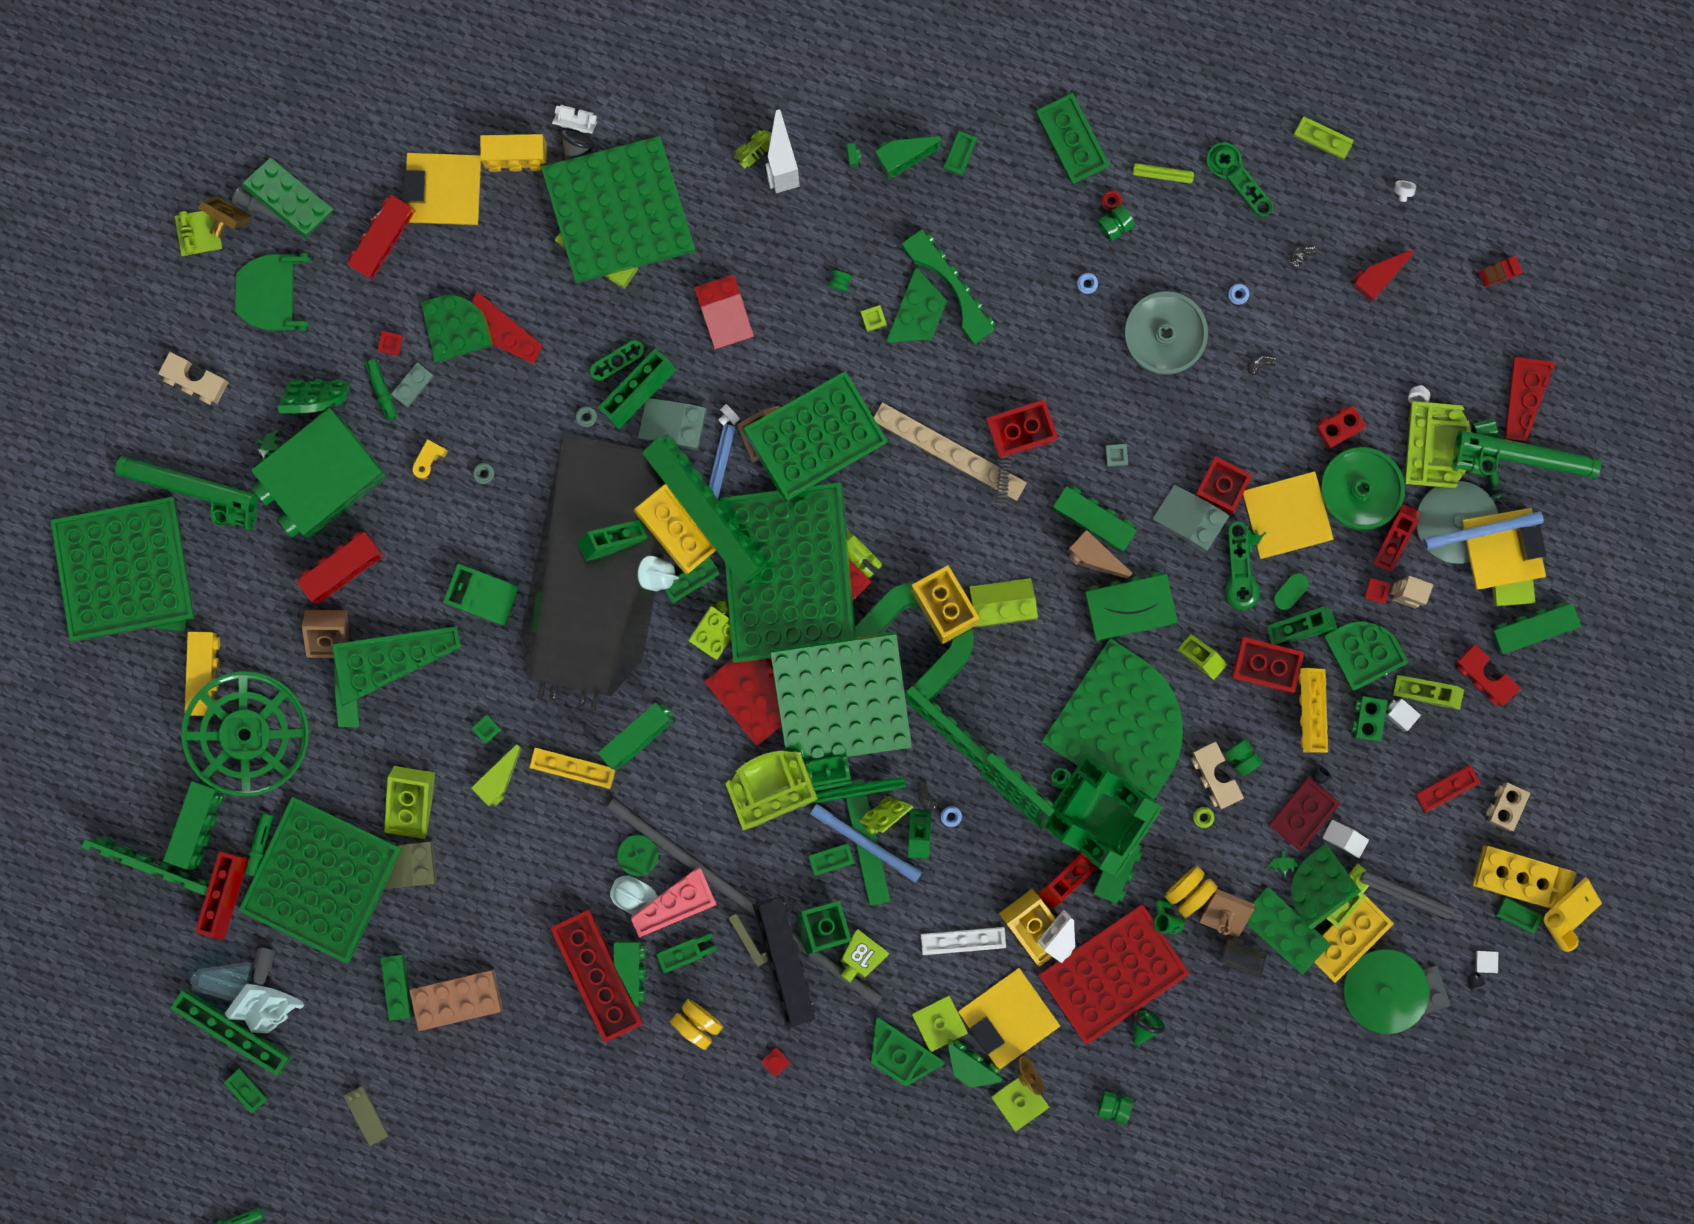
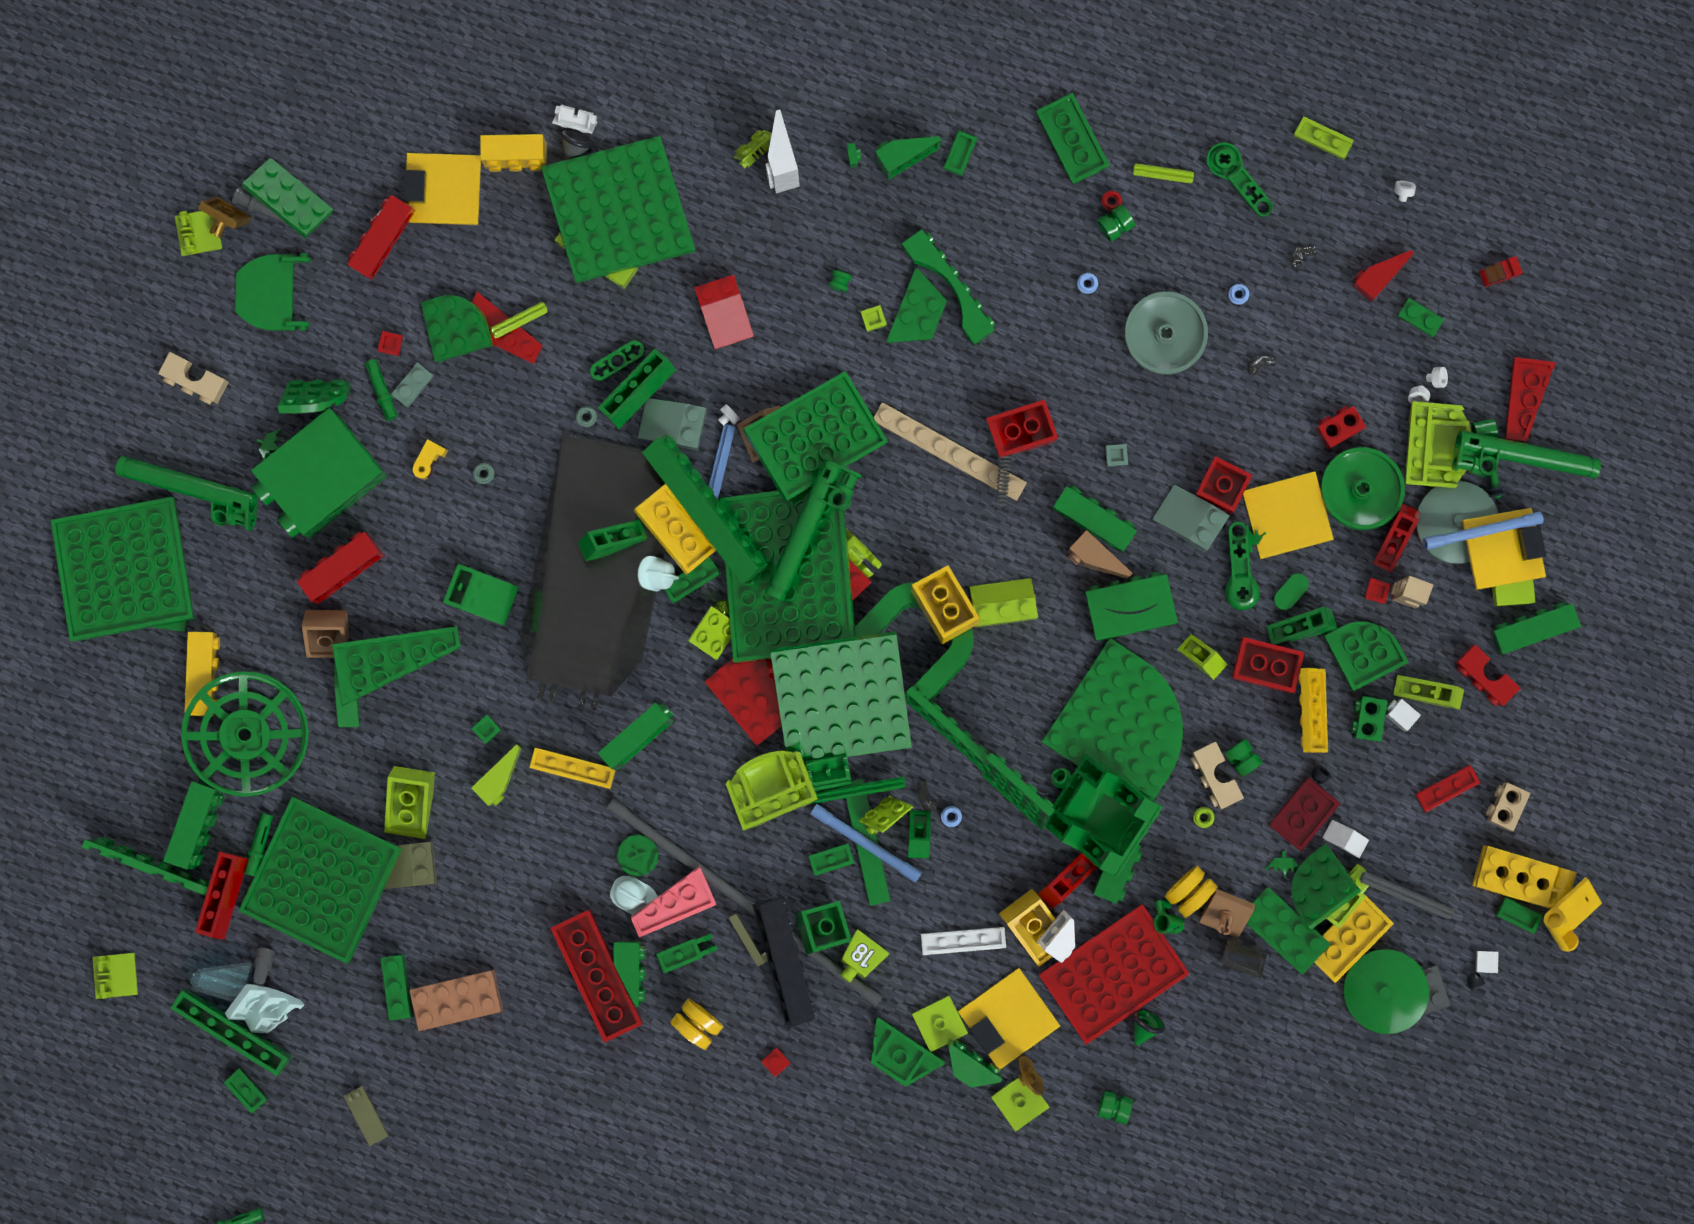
none -> lime hinge [93,953,138,999]
none -> lime axle [491,302,547,338]
none -> green piece [765,459,862,601]
none -> green plate [1397,298,1444,338]
none -> white tile [1426,367,1448,388]

